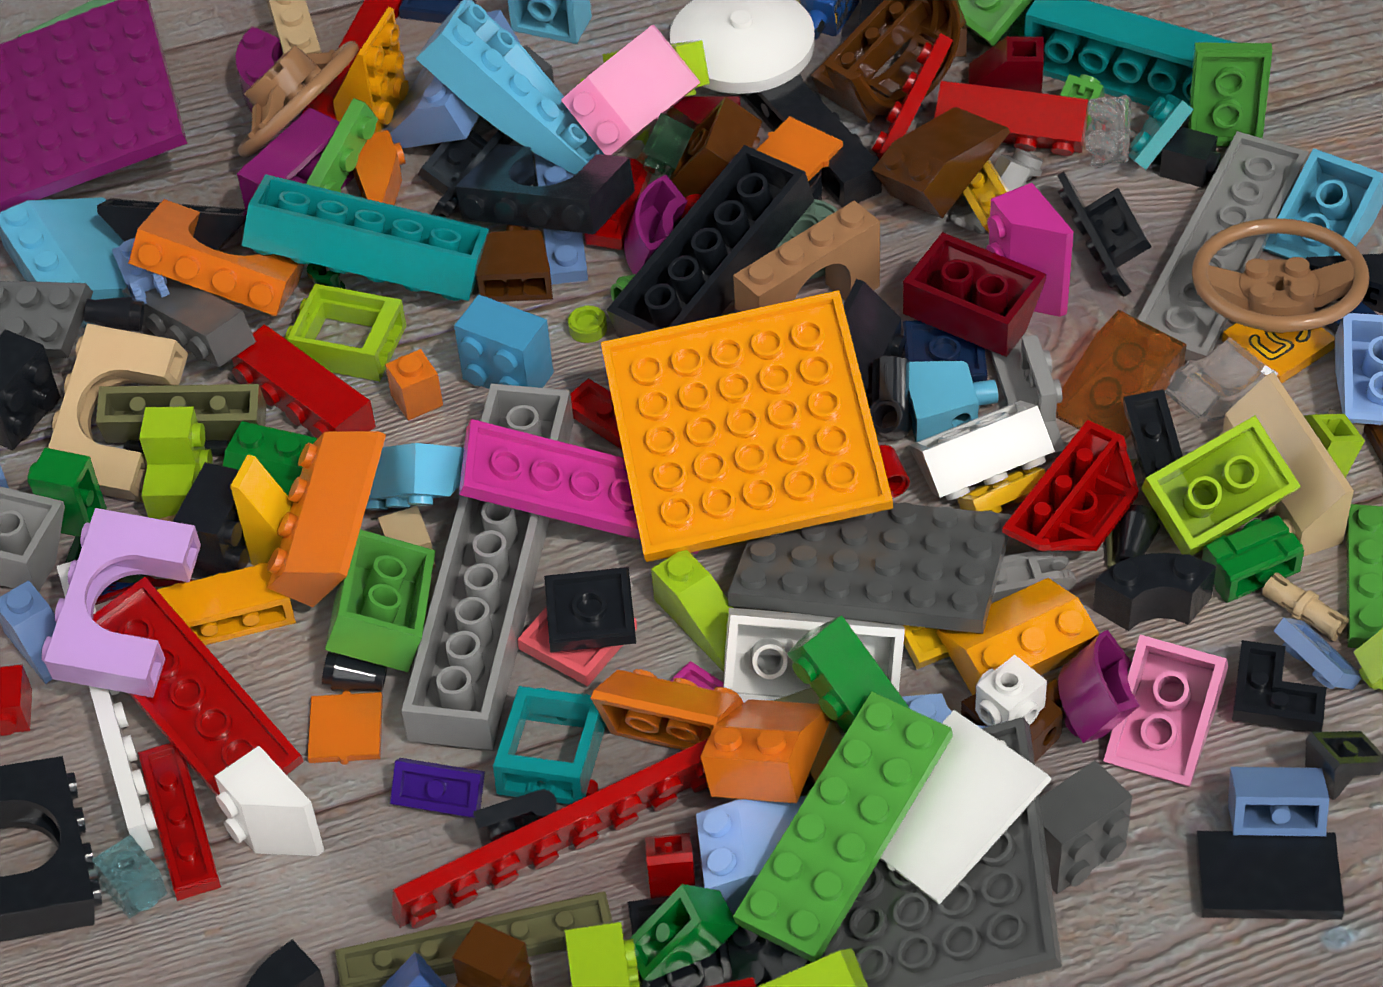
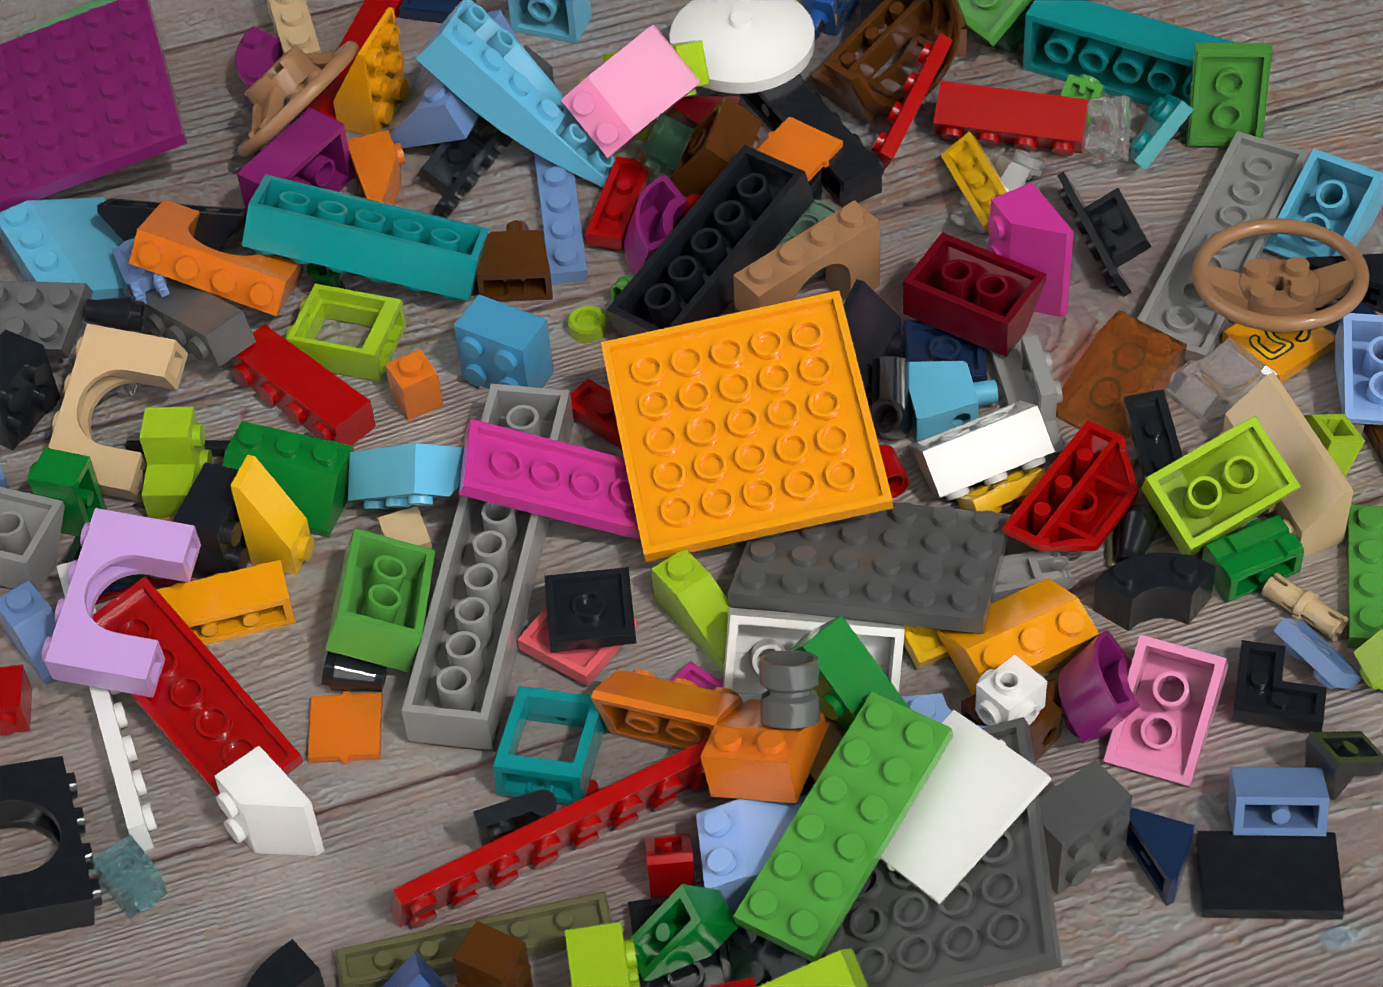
olive brick [96,384,267,443] -> none
red tile [138,743,221,901] -> none
orange slope [267,431,386,607] -> none
bright green plate [306,98,378,192] -> none
dark purple plate [390,758,485,818] -> none
black arch [455,144,635,234] -> none
reddish brown slope [872,107,1010,219] -> none
dark red slope [969,37,1044,93] -> none
black brick [1160,126,1221,188] -> none
none -> dark grey wheel [759,651,820,729]
none -> dark blue slope [1126,807,1195,906]

